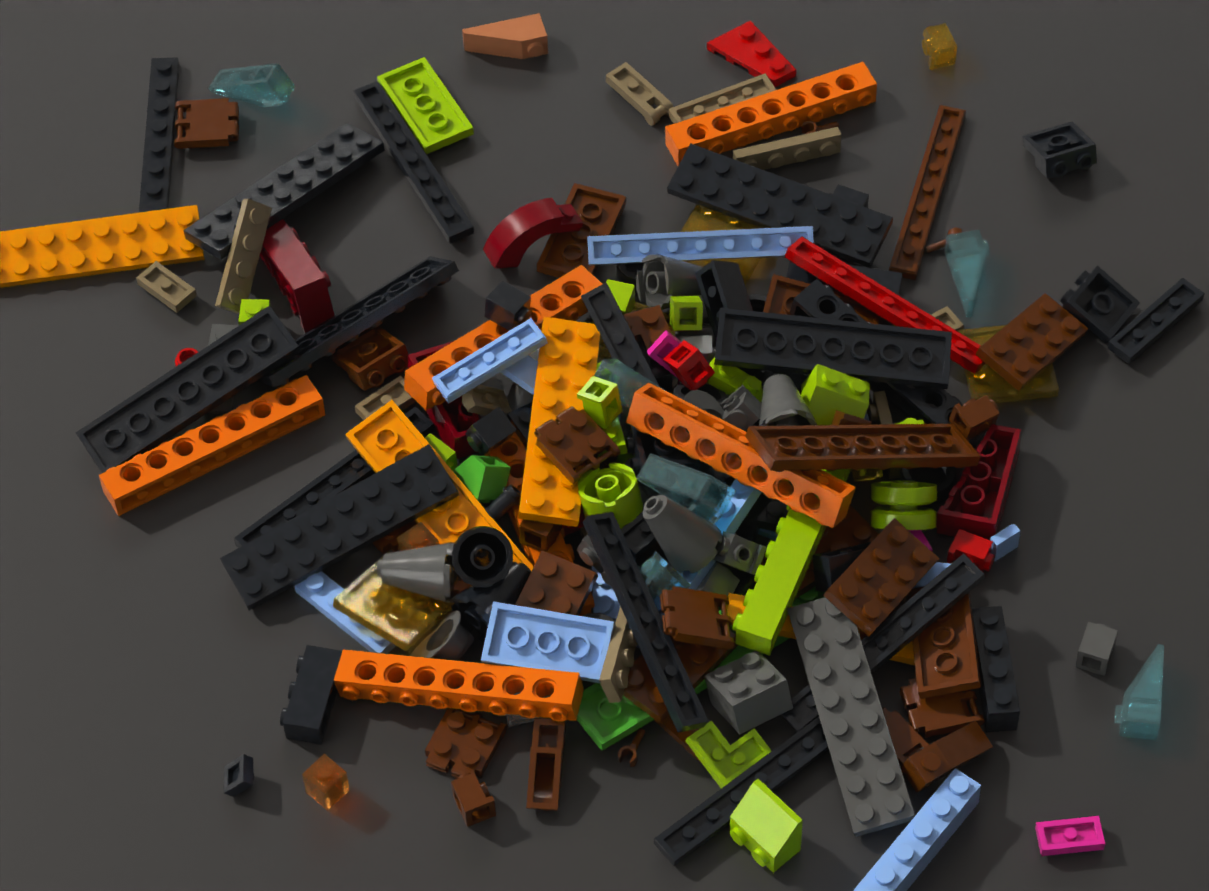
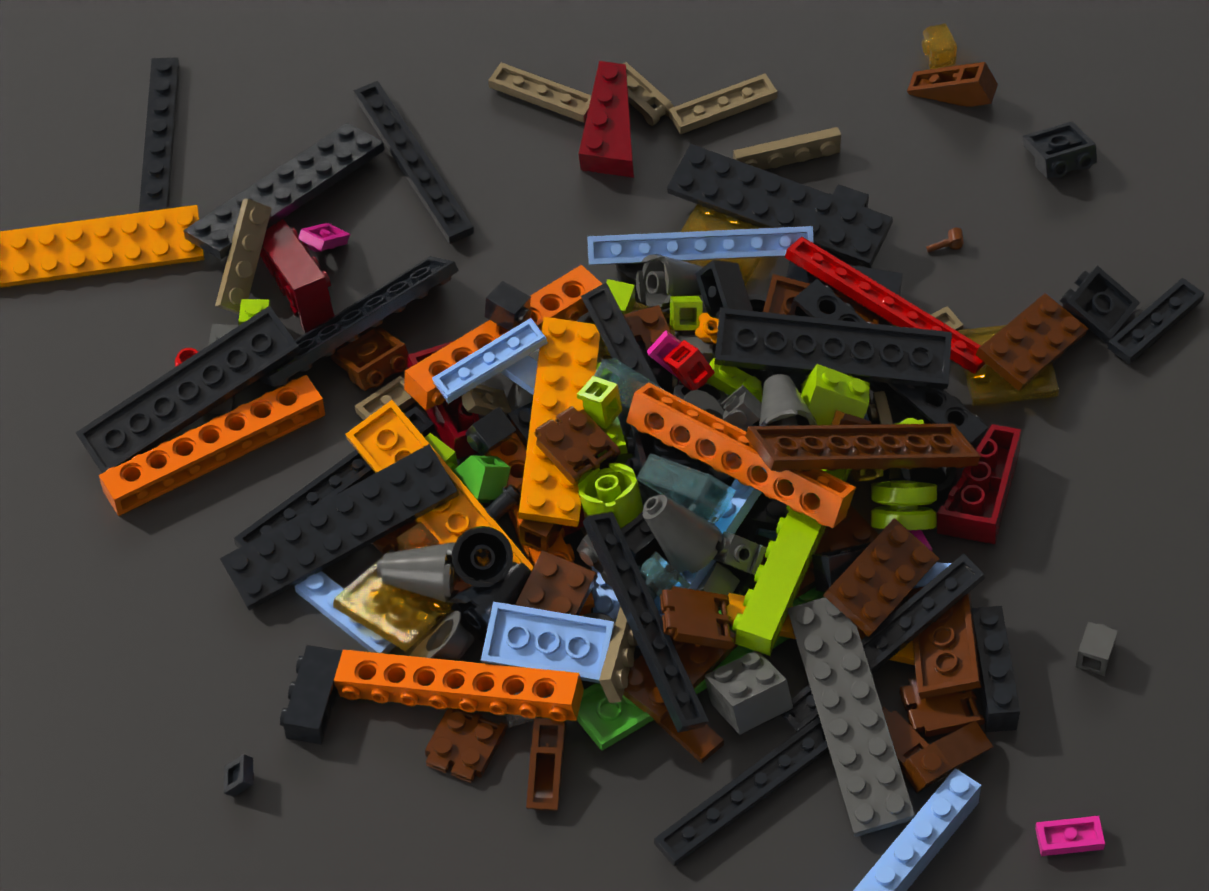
dark tan plate [136,261,197,313] -> none
reddish brown plate [174,98,239,149] -> none
clear light blue slope [208,63,295,107] -> none
clear orange brick [302,754,350,811] -> none
lime plate [377,57,474,154] -> none
reddish brown brick [451,773,496,827] -> none
nougat slope [462,13,548,59] -> none
dark red arch [483,197,583,269] -> none
reddish brown plate [537,183,626,278] -> none
reddish brown hand [618,729,645,767] -> none
orange brick [665,62,877,166] -> none
lime plate [685,720,771,788] -> none
red wing [707,20,796,87] -> none
lime slope [730,779,803,873] -> none
reddish brown hand [801,121,839,134] -> none
reddish brown tile [889,105,966,280] -> none
clear light blue slope [945,230,990,317] -> none
red brick [947,529,995,572] -> none
reddish brown brick [949,395,1000,441] -> none
light blue tile [990,524,1021,561] -> none
clear light blue slope [1114,644,1164,740] -> none
none -> dark pink plate [298,223,350,252]
none -> dark tan plate [488,62,591,123]
none -> dark red wedge [578,61,634,178]
none -> light orange plate [695,313,719,344]
none -> reddish brown slope [907,62,998,107]

